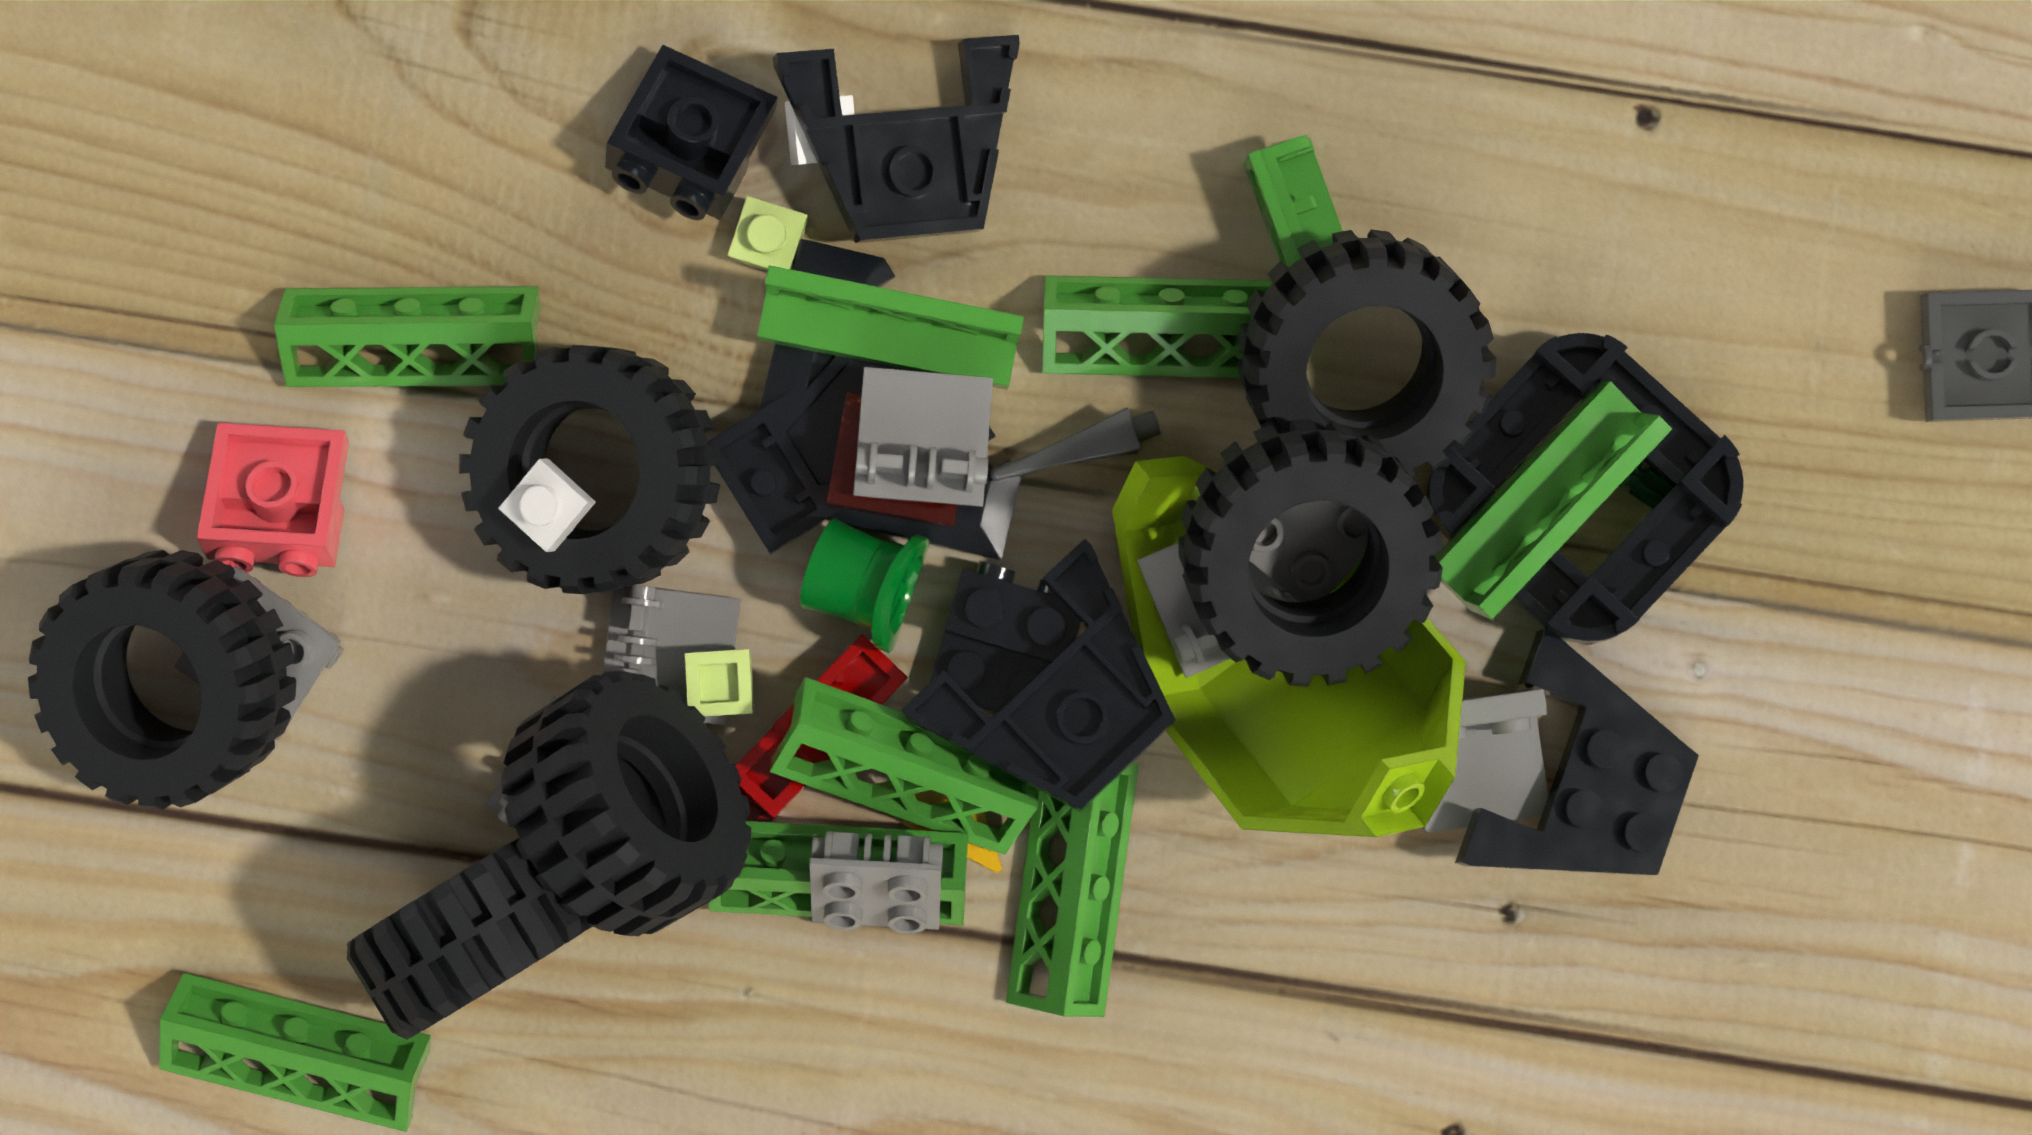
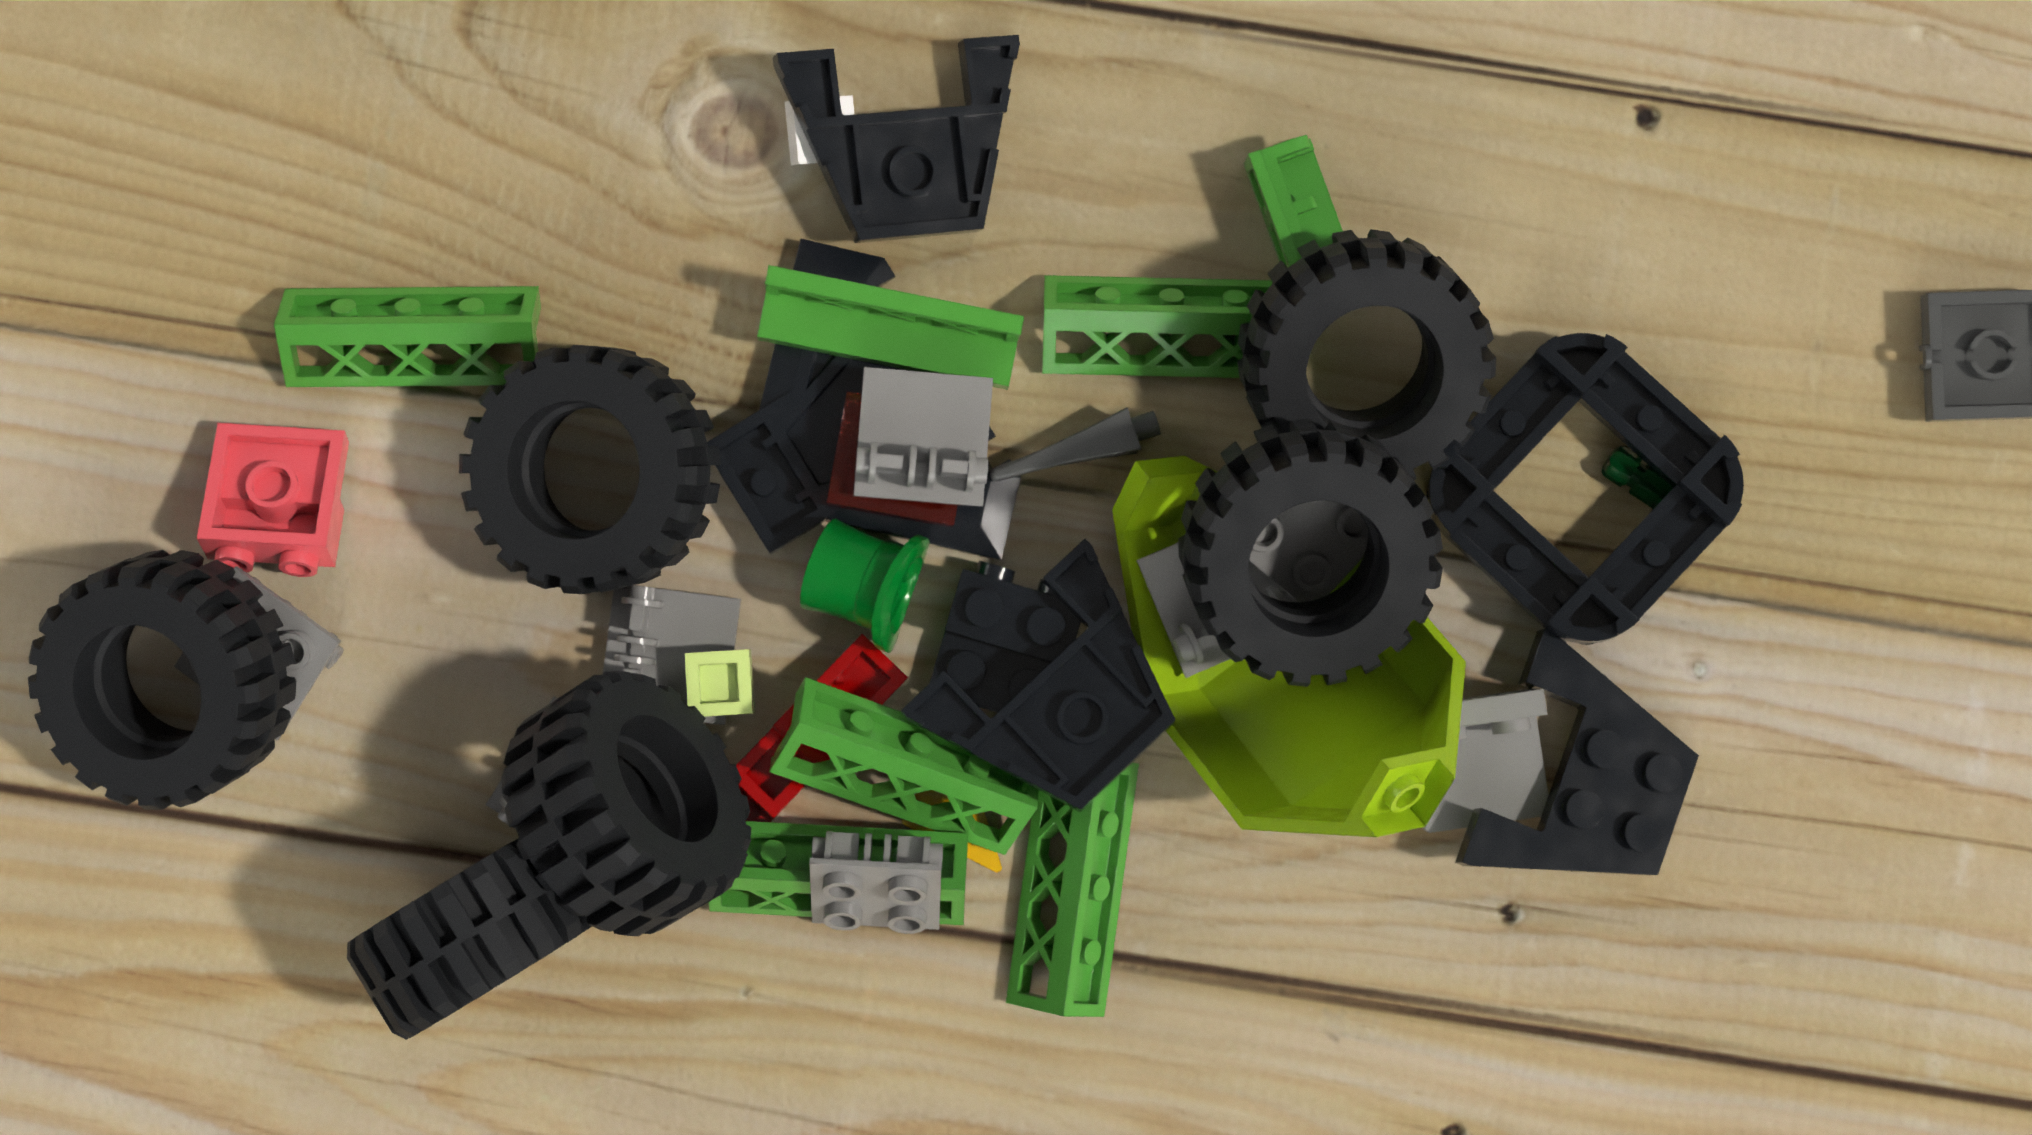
bright green fence [159,973,431,1132] -> none
white plate [498,458,596,552] -> none
black plate [605,44,778,220] -> none
yellowish green plate [727,196,809,271] -> none
bright green fence [1435,380,1672,619] -> none

